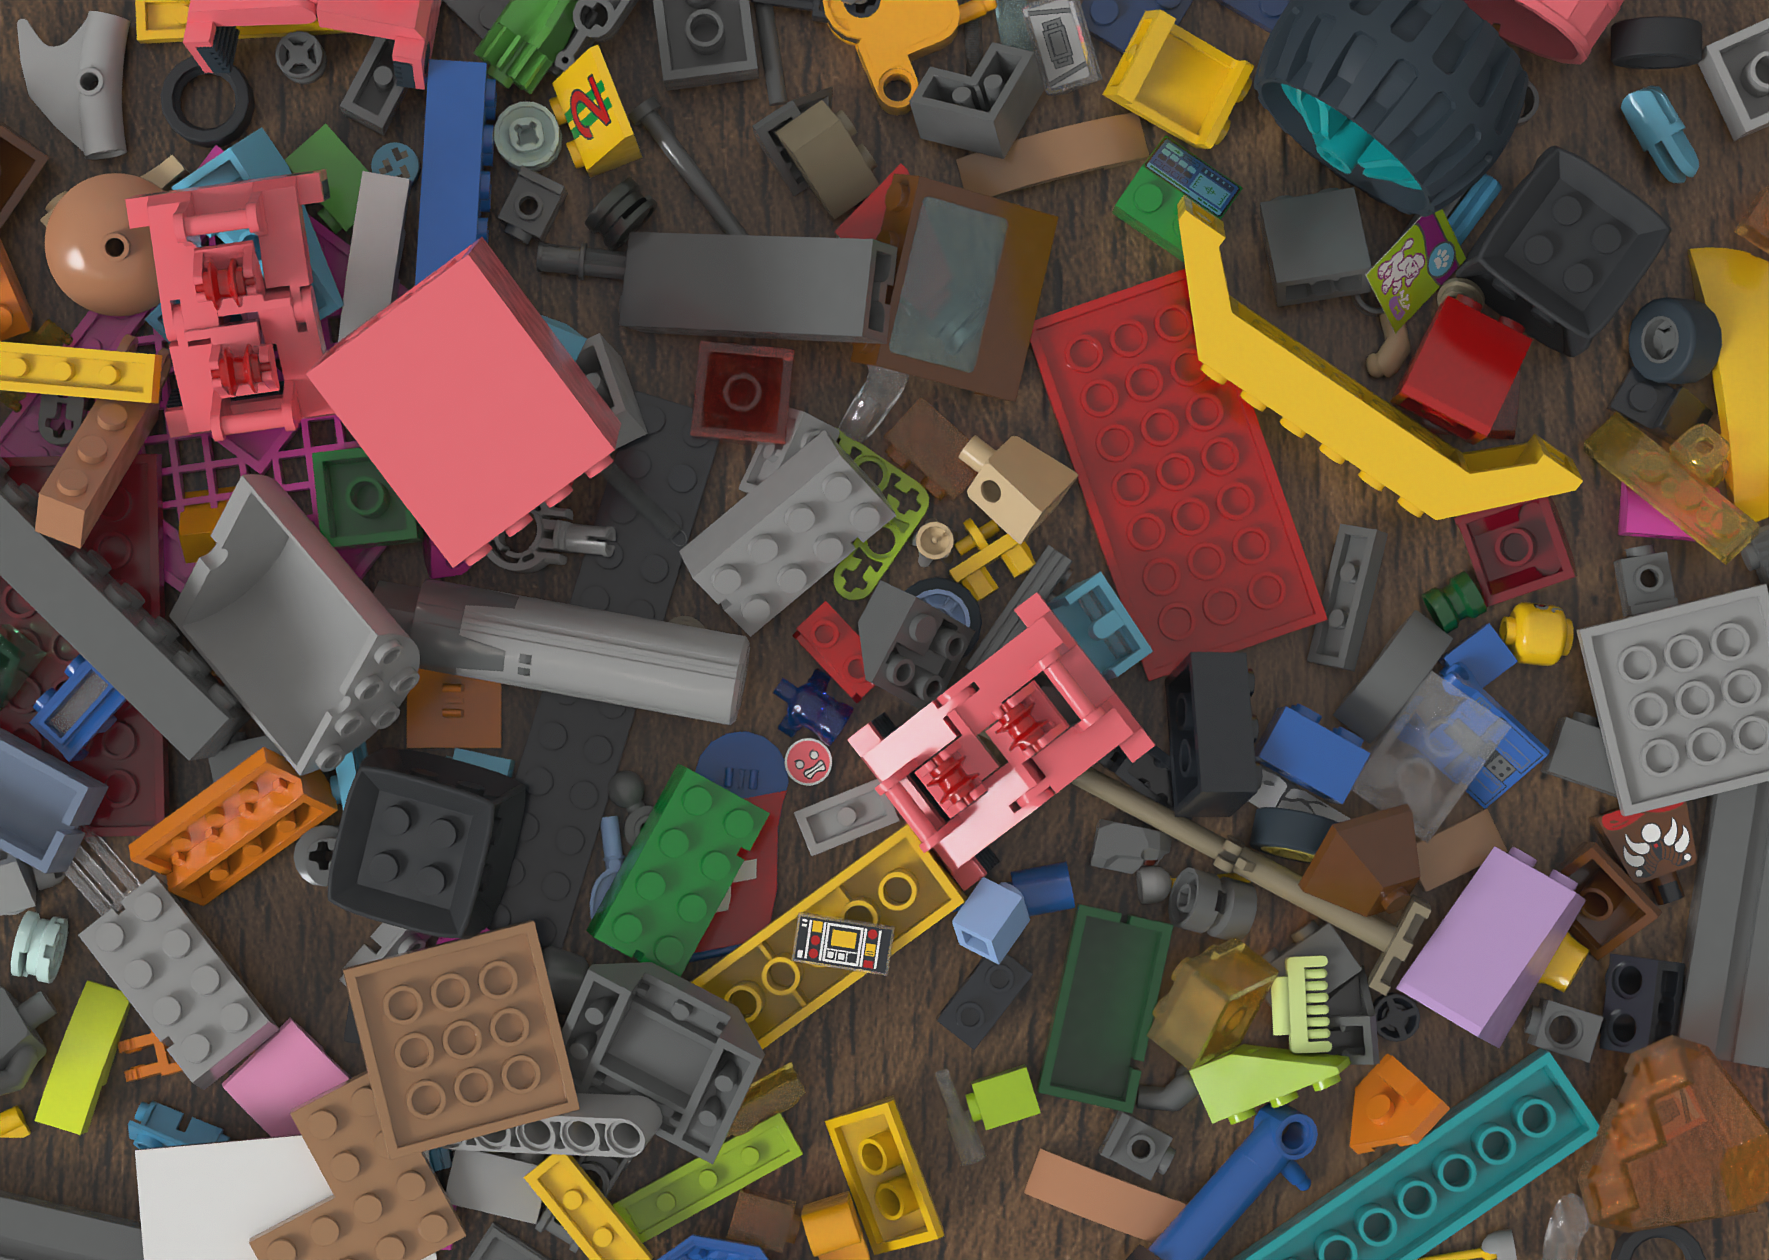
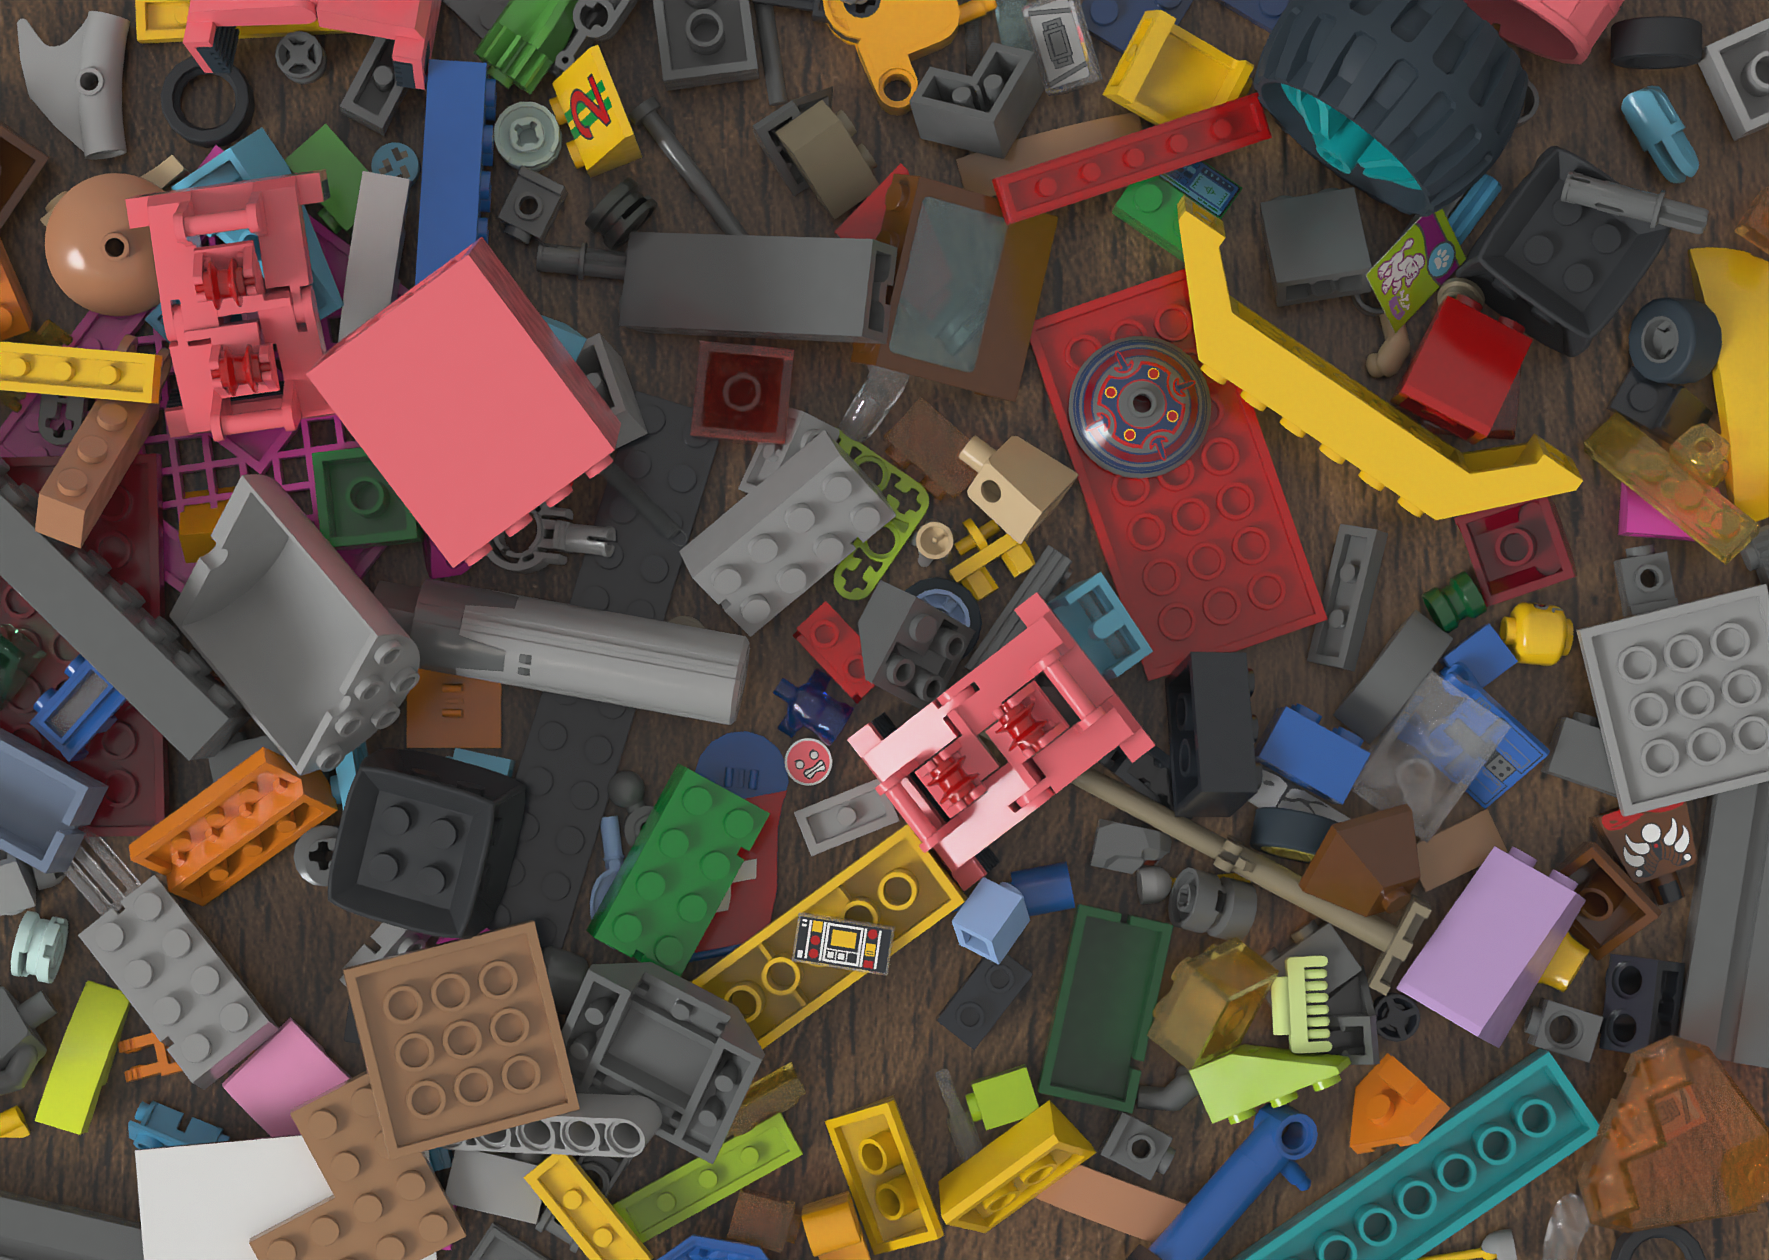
none -> yellow slope [938,1100,1097,1233]
none -> red tile [992,92,1272,225]
none -> dish [1068,336,1211,479]
none -> dark grey axle [1561,170,1709,234]

